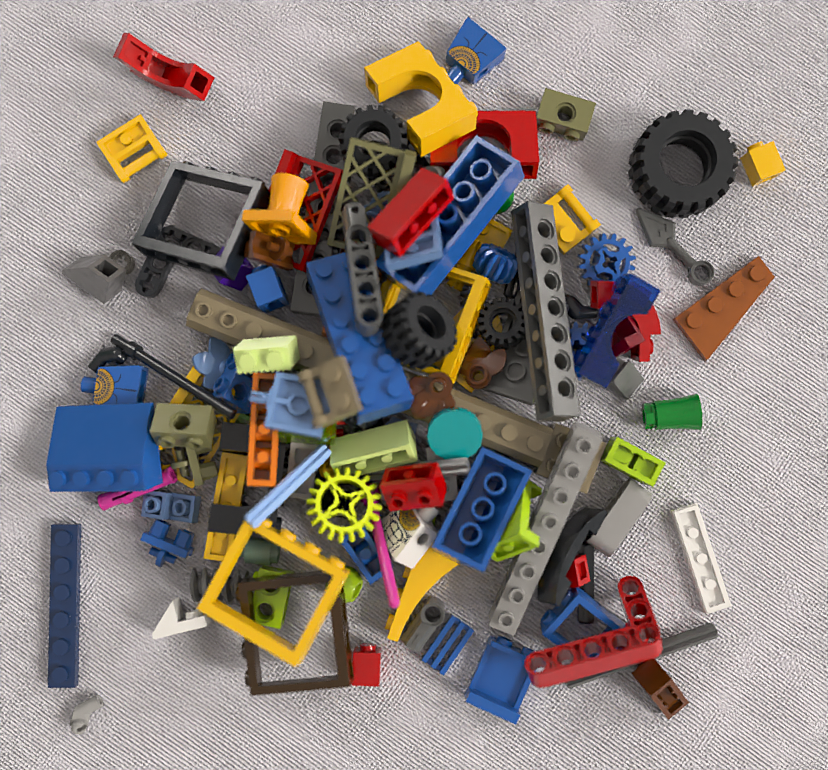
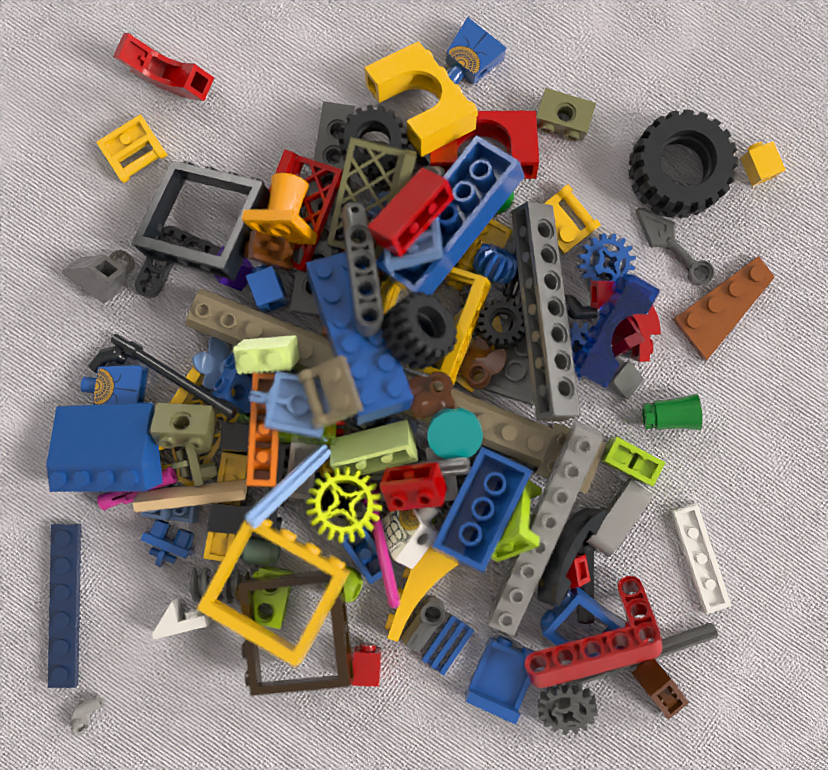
none -> tan tile [133,479,248,512]
none -> dark grey gear [537,681,598,735]

